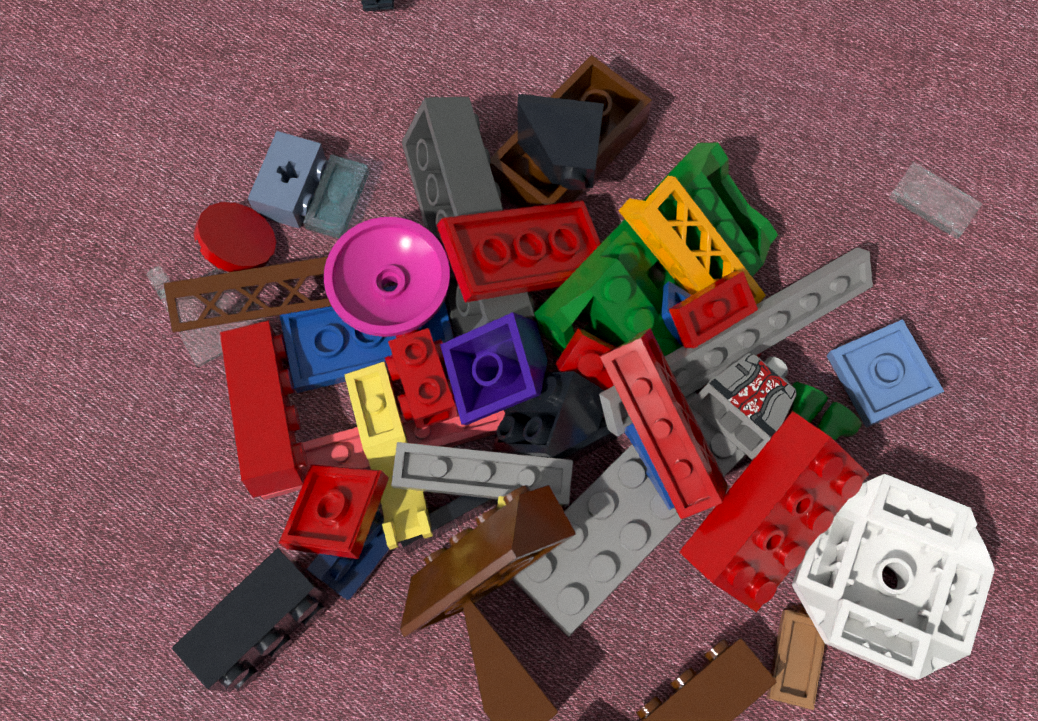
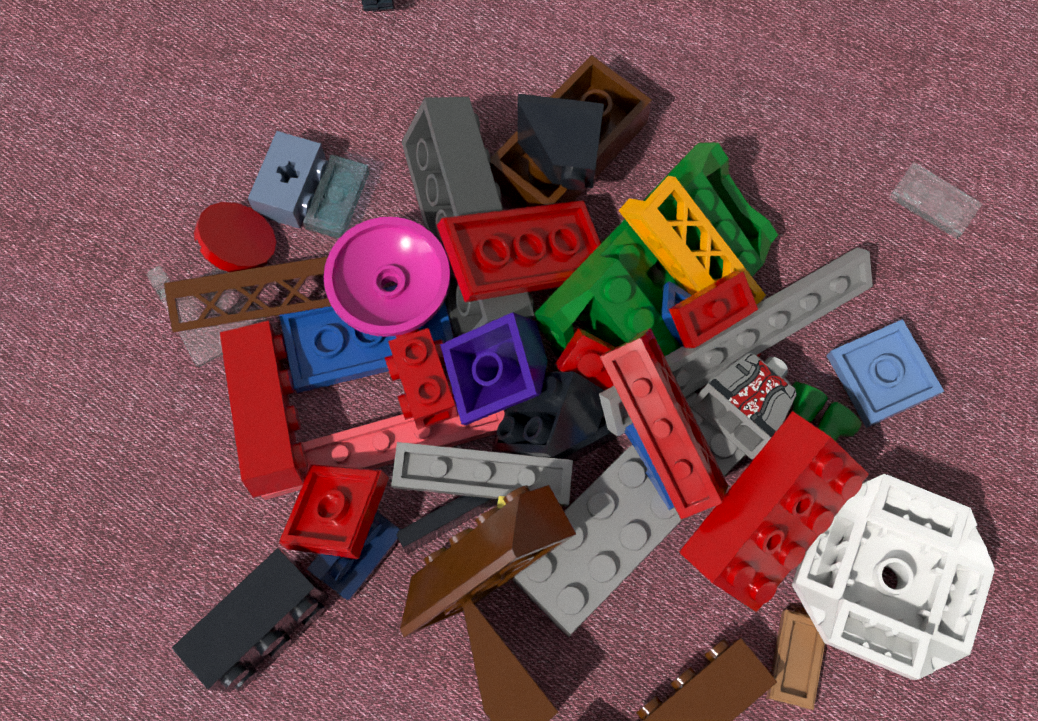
light yellow piece [344,362,433,550] -> none

